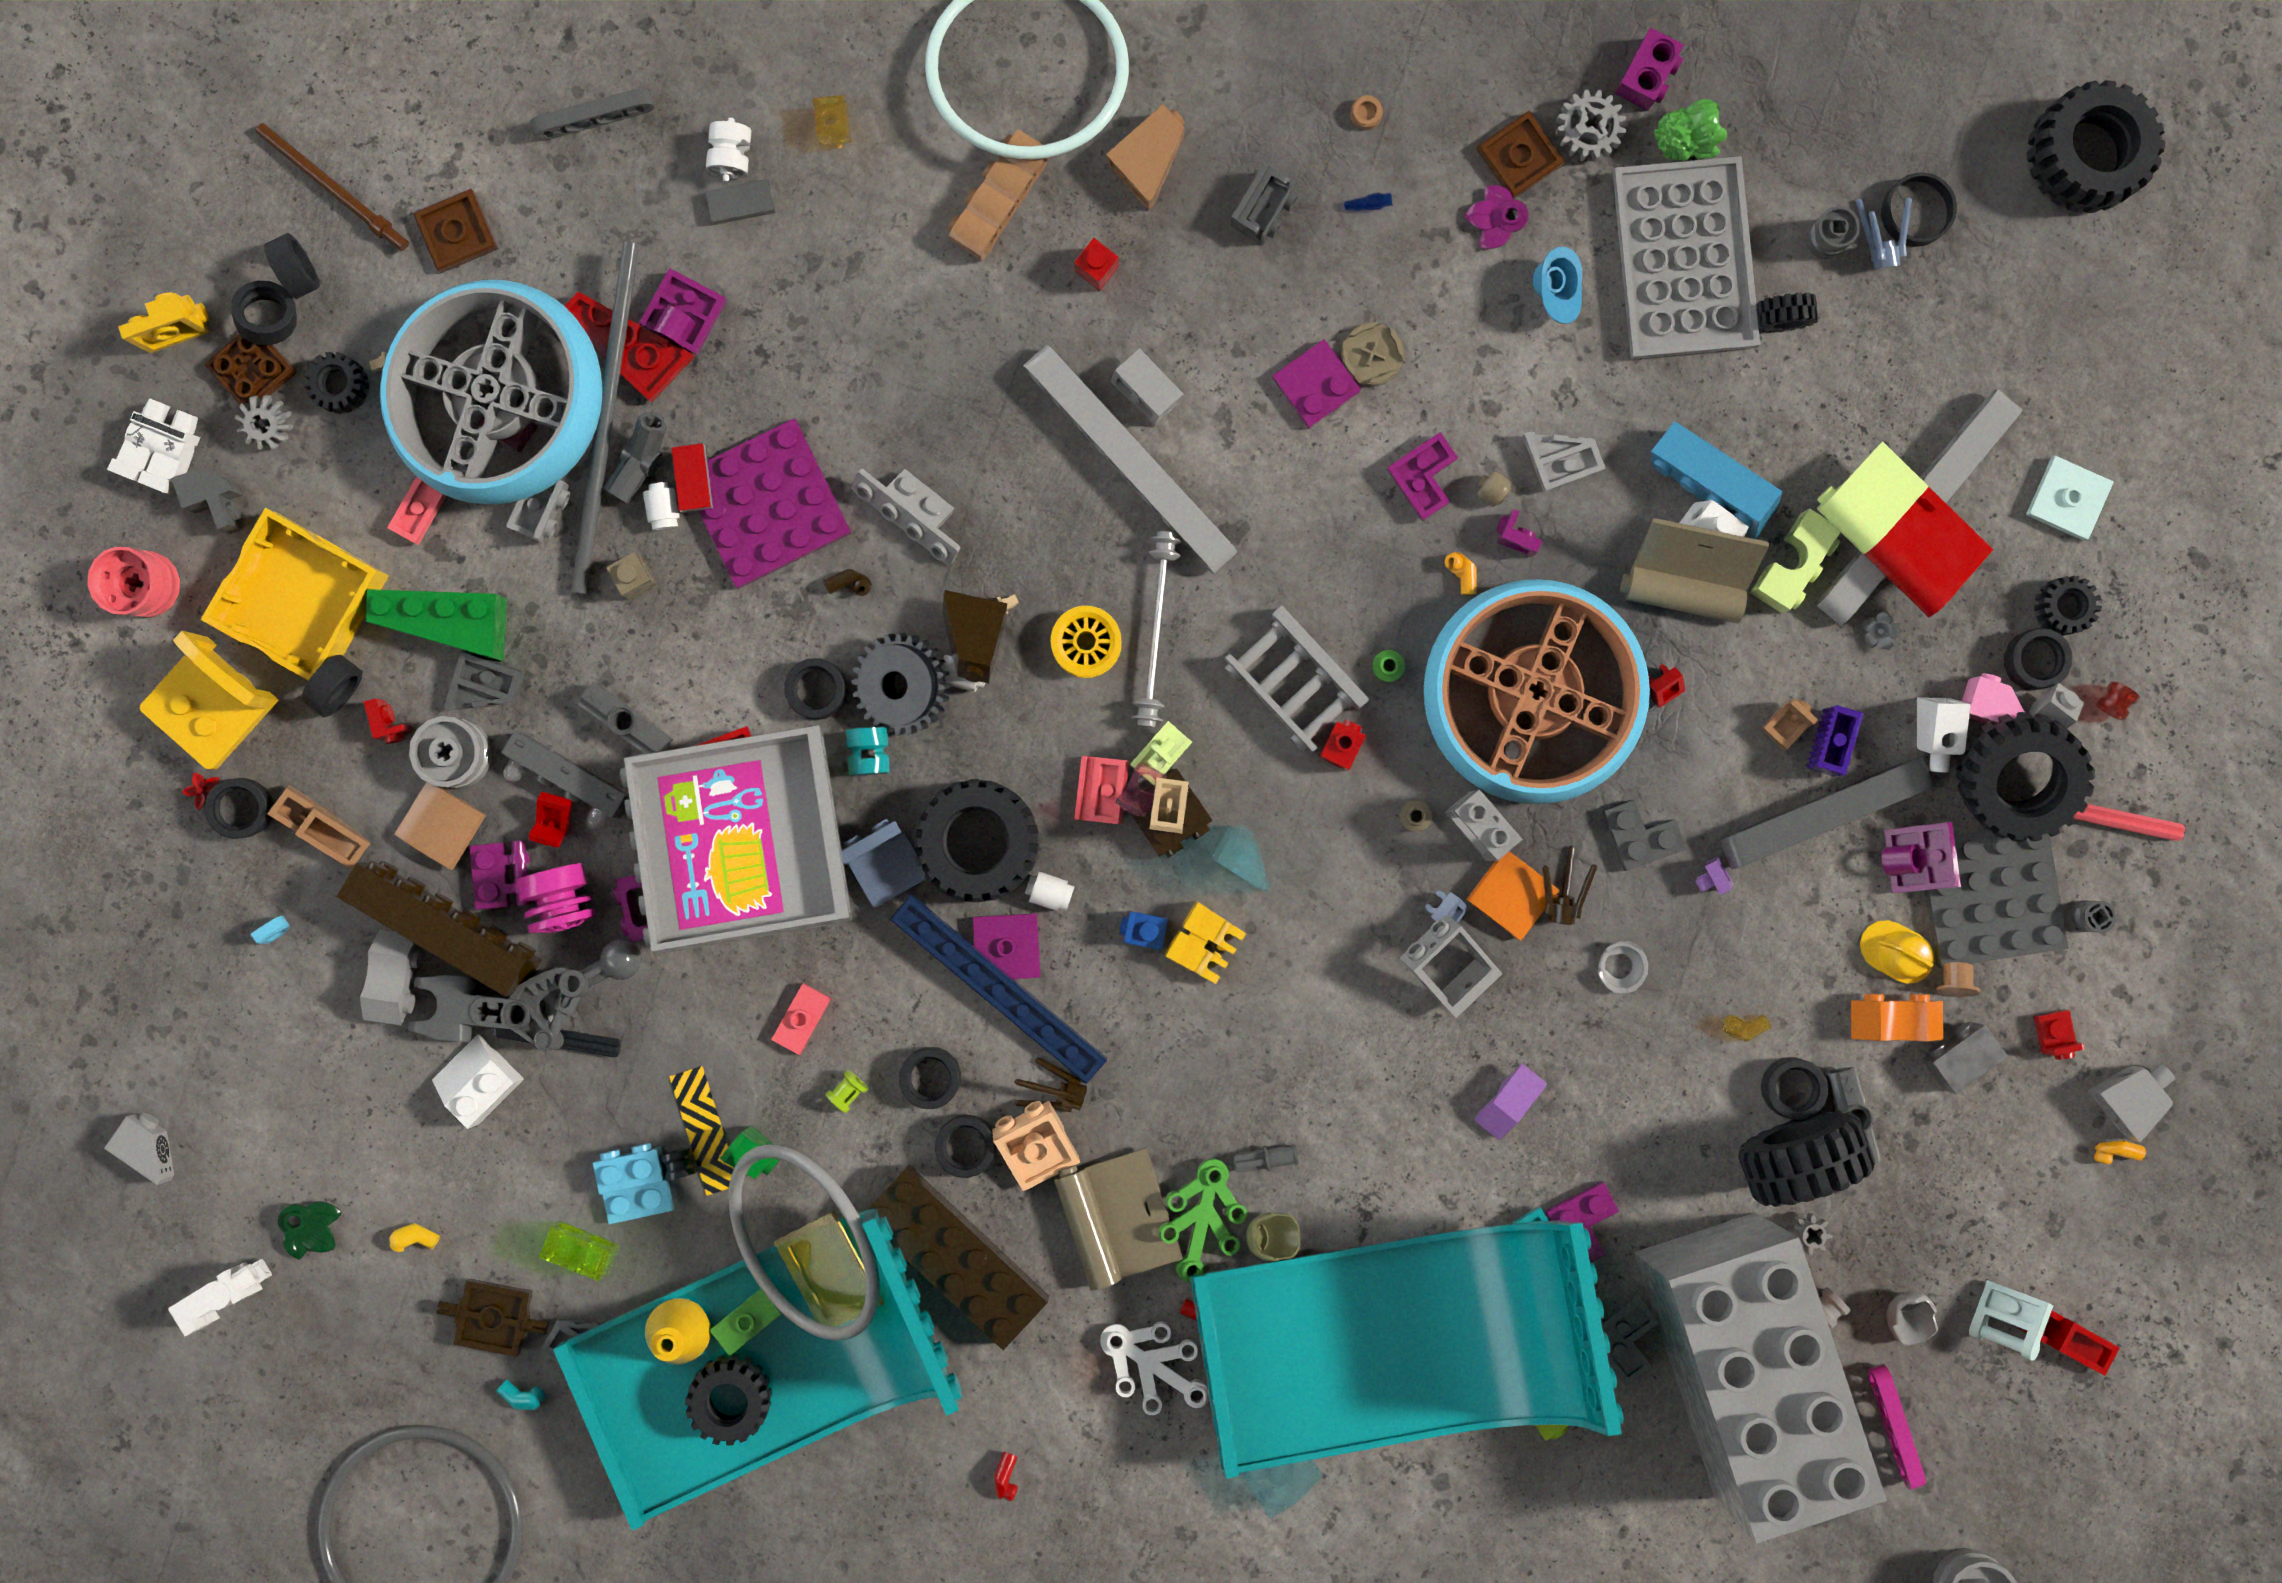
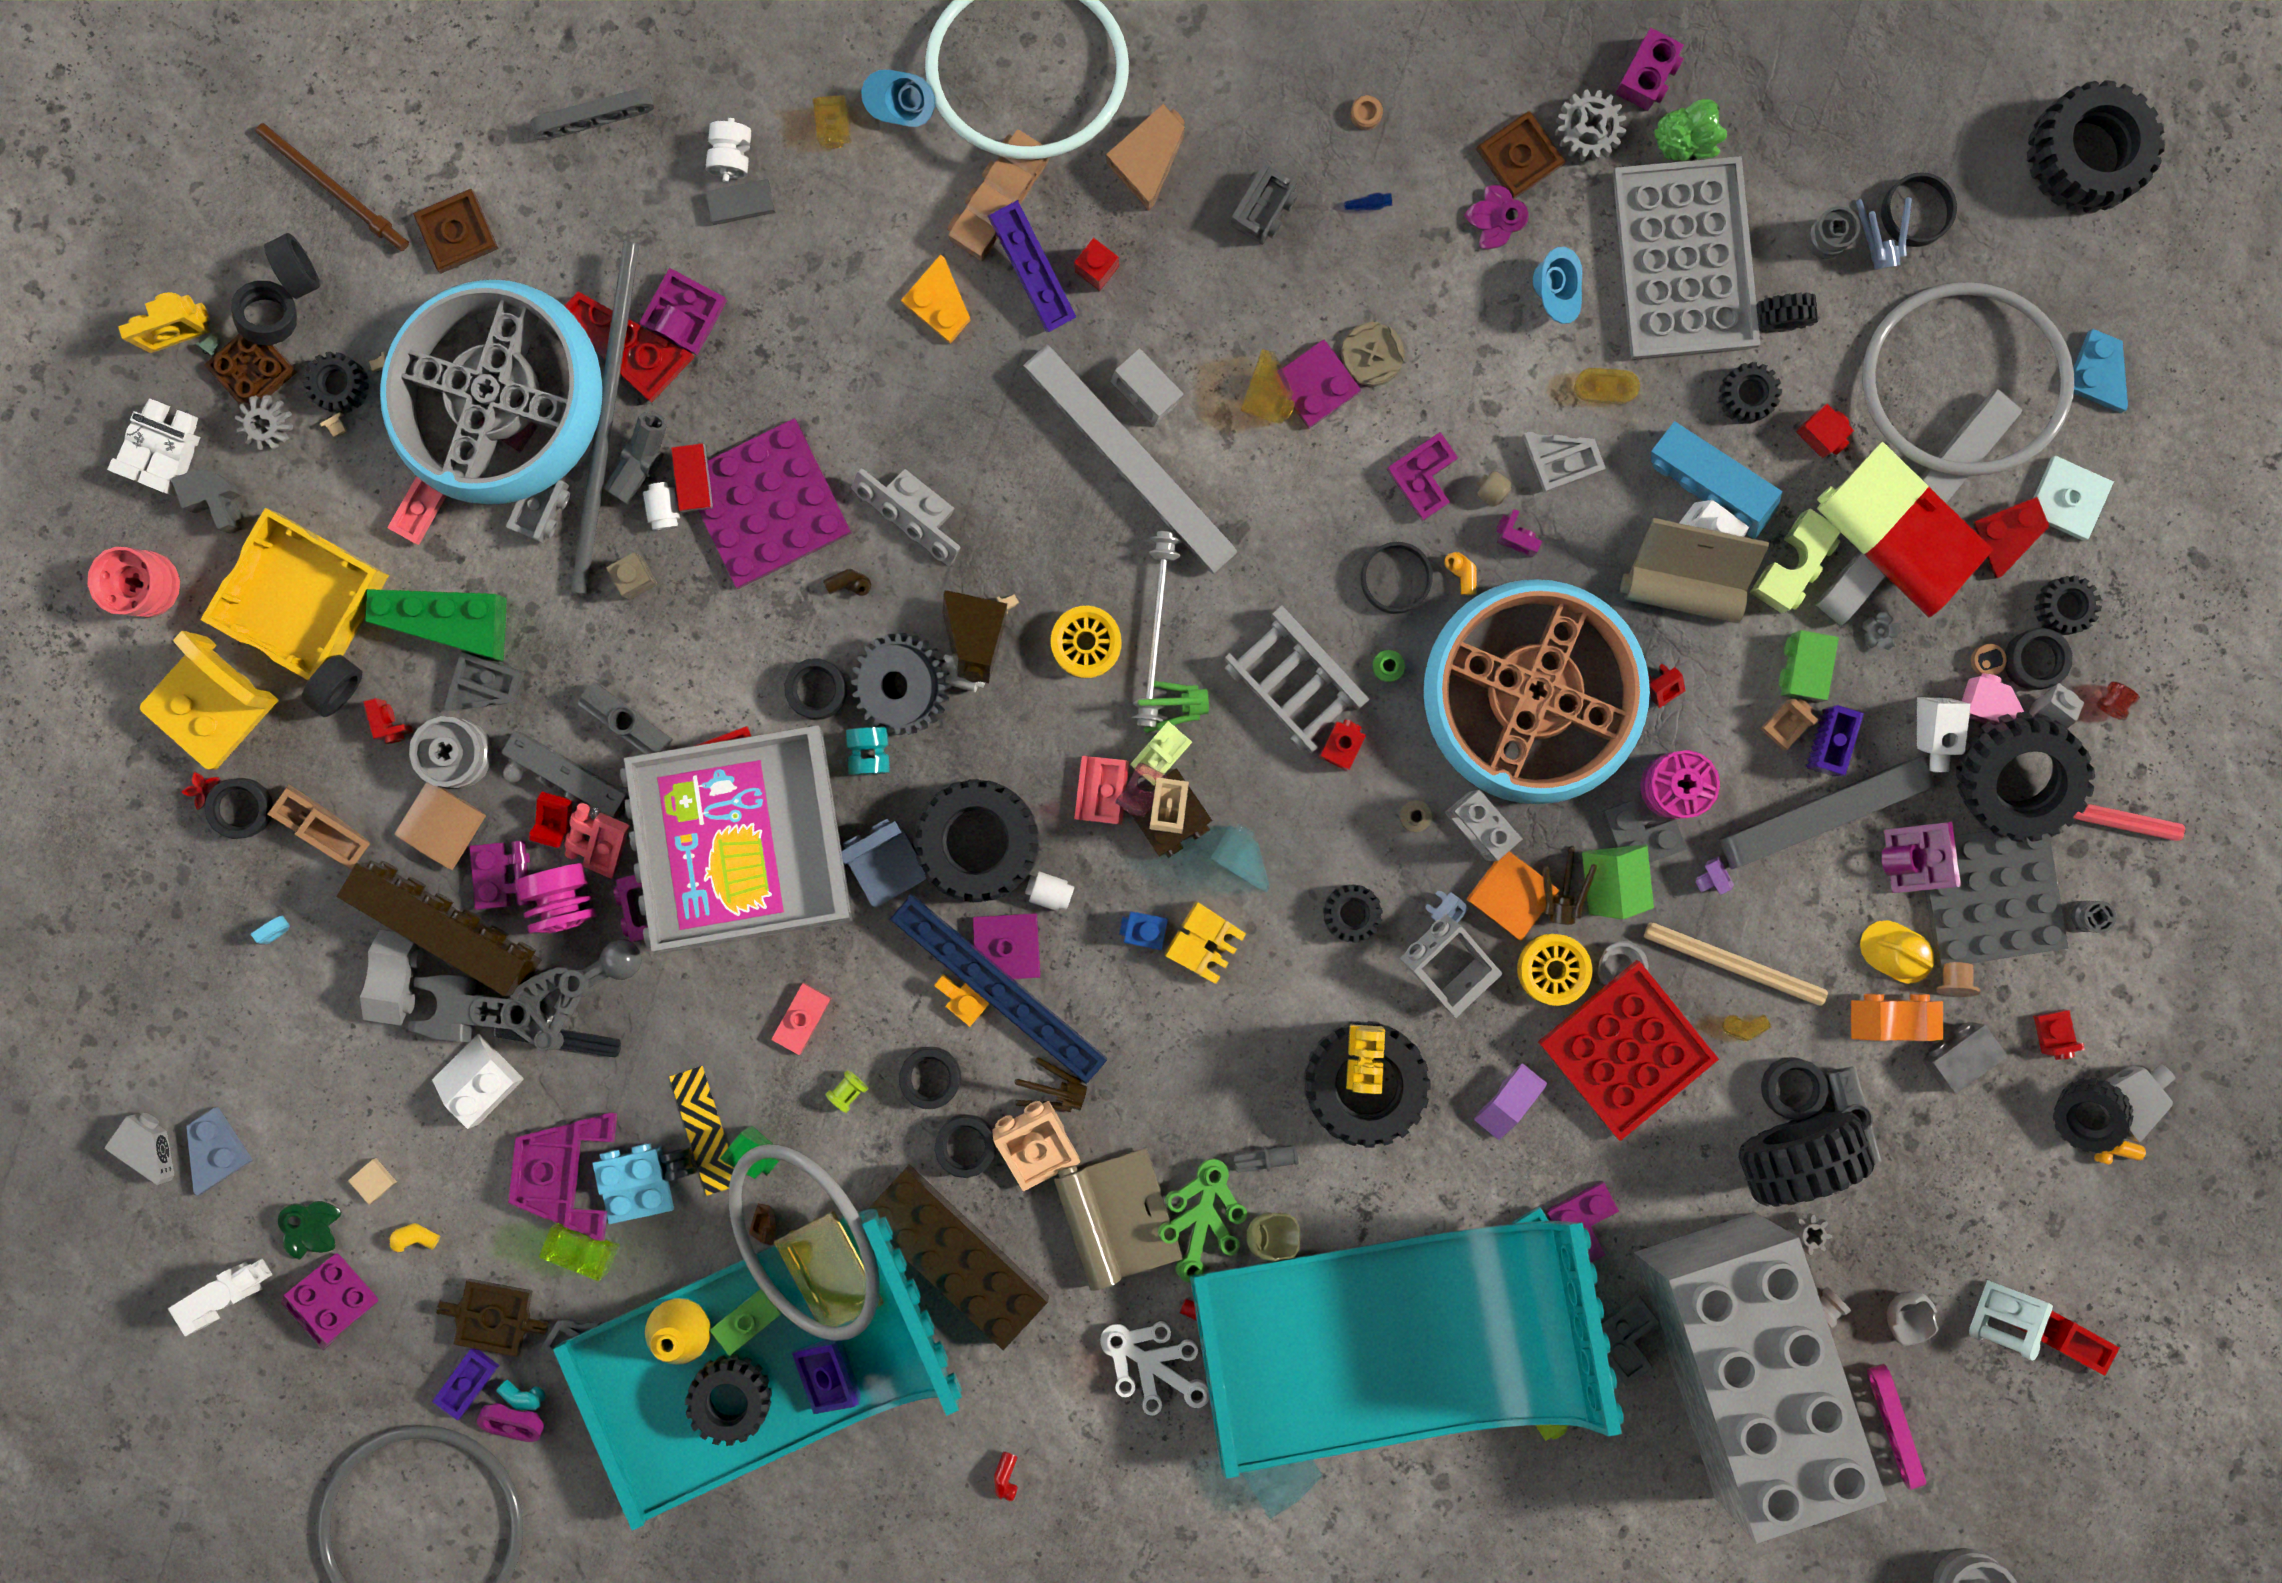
none -> sand blue wing [186,1107,253,1196]
none -> sand green piece [196,333,221,357]
none -> magenta bracket [281,1253,378,1351]
none -> tan piece [320,412,347,437]
none -> tan tile [348,1158,397,1205]
none -> dark purple plate [432,1348,500,1421]
none -> magenta plate [477,1403,544,1442]
none -> magenta wing [508,1113,617,1241]
none -> coral plate [564,803,630,879]
none -> reddish brown tile [749,1203,776,1245]
none -> dark purple slope [792,1339,861,1414]
none -> dark azure piece [861,70,935,127]
none -> light orange wing [901,254,971,344]
none -> light orange plate [934,973,990,1027]
none -> dark purple plate [988,200,1076,333]
none -> bright green plant [1137,681,1209,733]
none -> clear yellow slope [1241,349,1295,424]
none -> black tyre [1304,1021,1431,1148]
none -> black tyre [1323,884,1383,943]
none -> yellow legs [1346,1025,1385,1094]
none -> black tyre [1361,542,1433,614]
none -> yellow wheel [1517,934,1592,1006]
none -> red plate [1538,960,1719,1141]
none -> clear yellow plate [1574,368,1640,404]
none -> bright green slope [1582,844,1654,920]
none -> dark pink wheel [1640,750,1720,819]
none -> tan axle [1644,922,1828,1006]
none -> black tyre [1718,362,1782,424]
none -> bright green brick [1779,630,1839,703]
none -> red brick [1795,404,1854,458]
none -> light grey piece [1862,282,2074,476]
none -> medium nougat tile [1971,644,2007,675]
none -> red wing [1973,497,2049,579]
none -> black tyre [2053,1078,2134,1153]
none -> dark azure wing [2073,329,2128,413]

